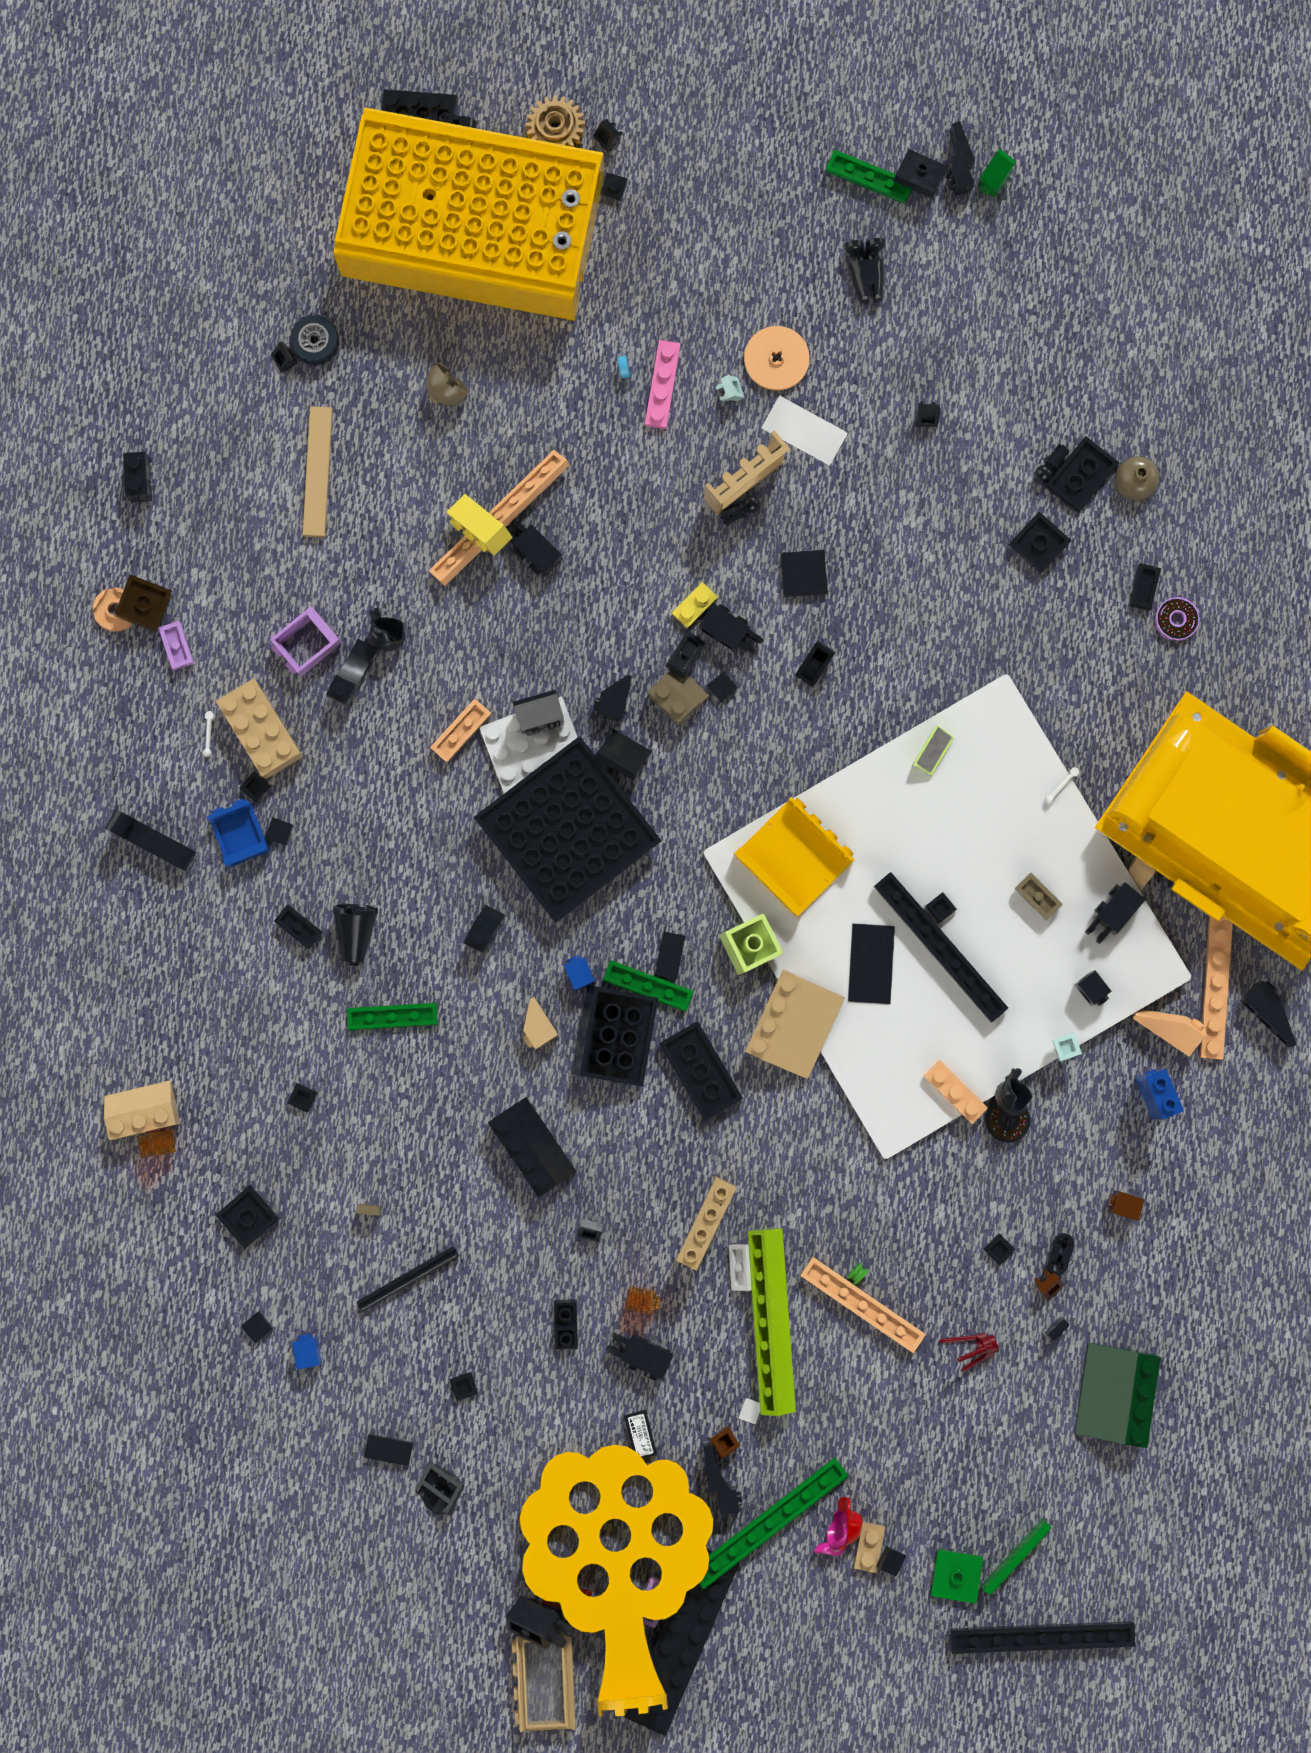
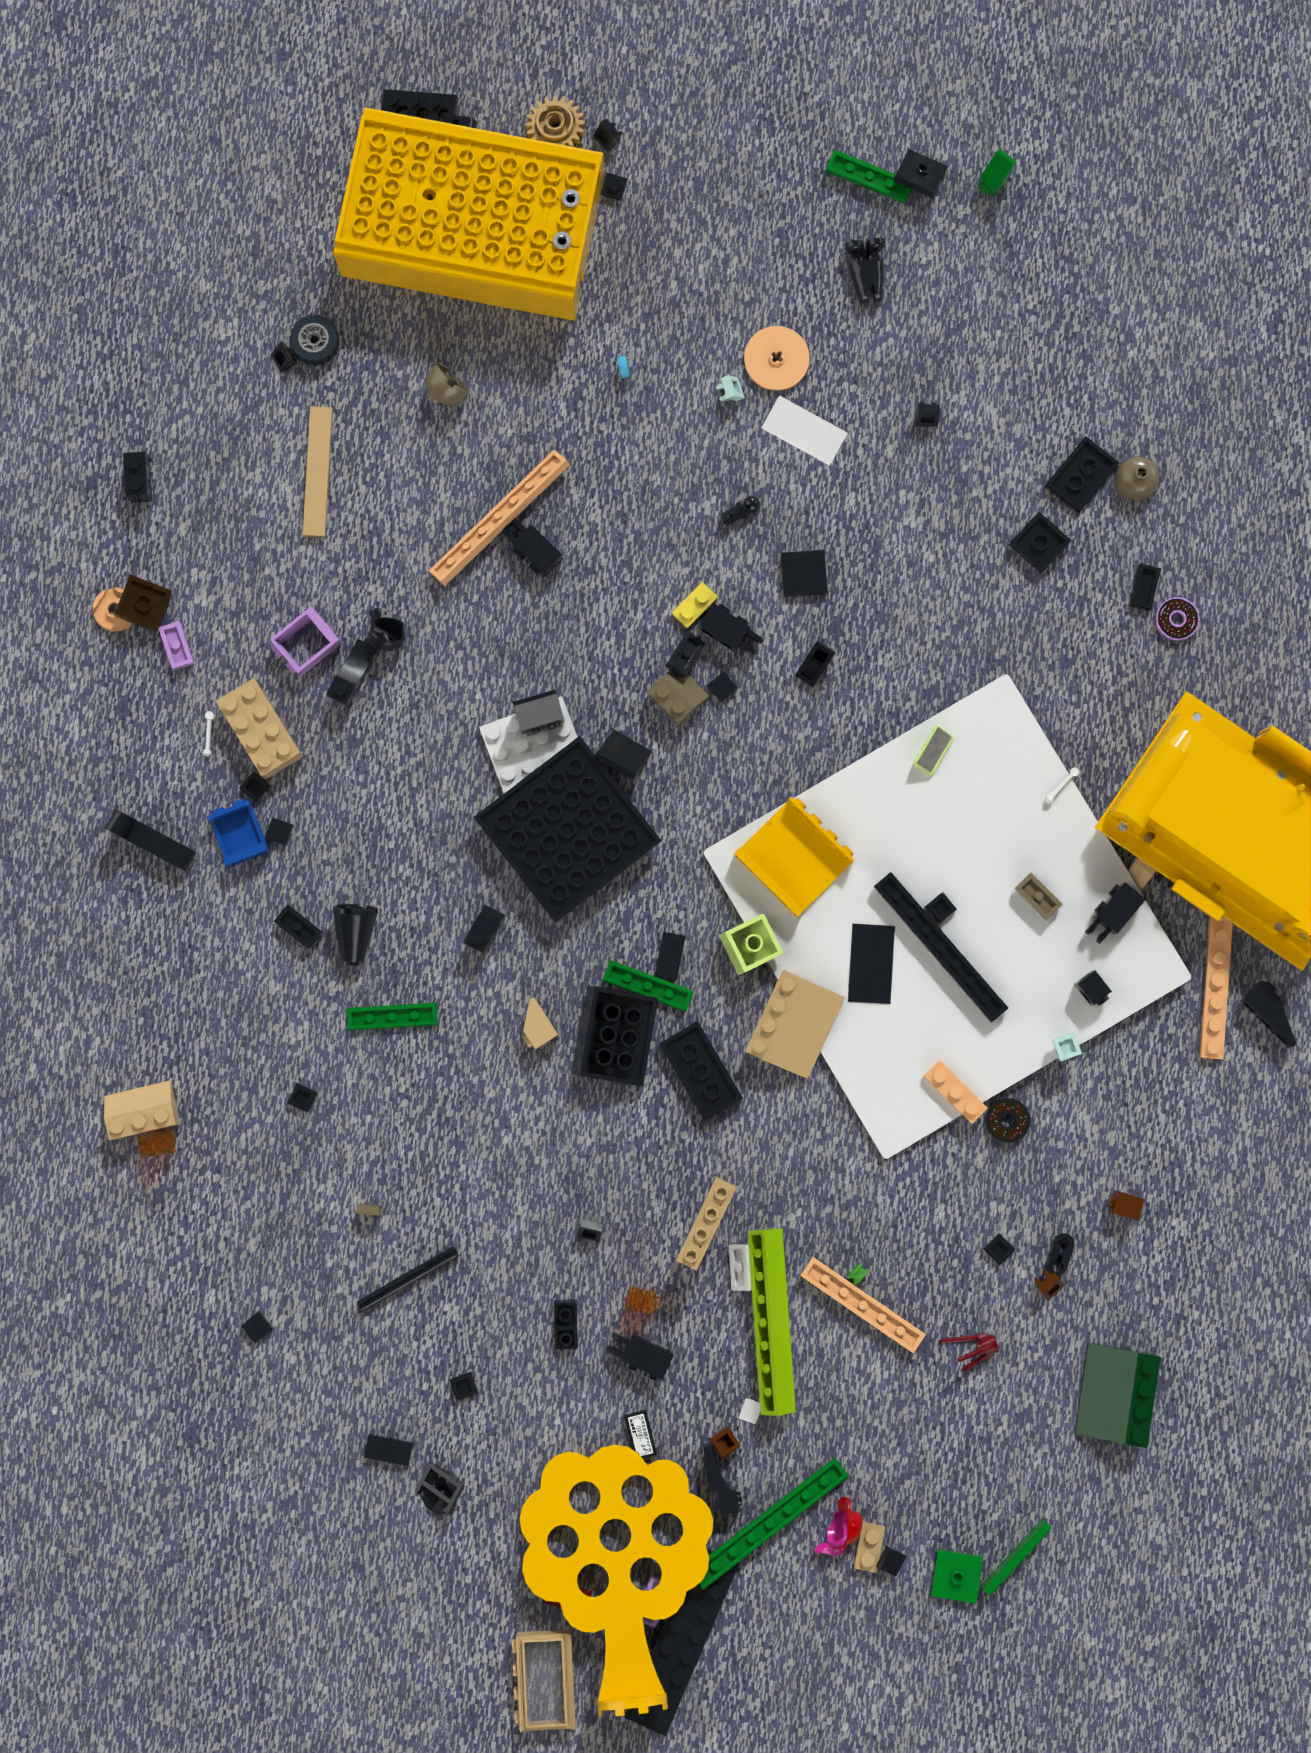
black plate [216,1185,280,1249] -> none
blue brick [292,1333,322,1370] -> none
light nougat plate [430,699,492,763] -> none
light yellow brick [446,494,513,556] -> none
black slope [488,1097,577,1198] -> none
black hinge [505,1596,574,1650] -> none
blue brick [564,955,595,991] -> none
black slope [593,675,632,722] -> none
bright pink plate [645,340,681,429] -> none
tan window [704,430,790,515] -> none
black slope [947,121,975,196] -> none
black plate [950,1621,1136,1654] -> none
black hat [995,1068,1033,1116] -> none
black pin [1035,444,1069,482] -> none
black tile [1044,1317,1070,1340] -> none
light nougat slope [1133,1009,1205,1057] -> none
blue panel [1134,1069,1184,1120] -> none

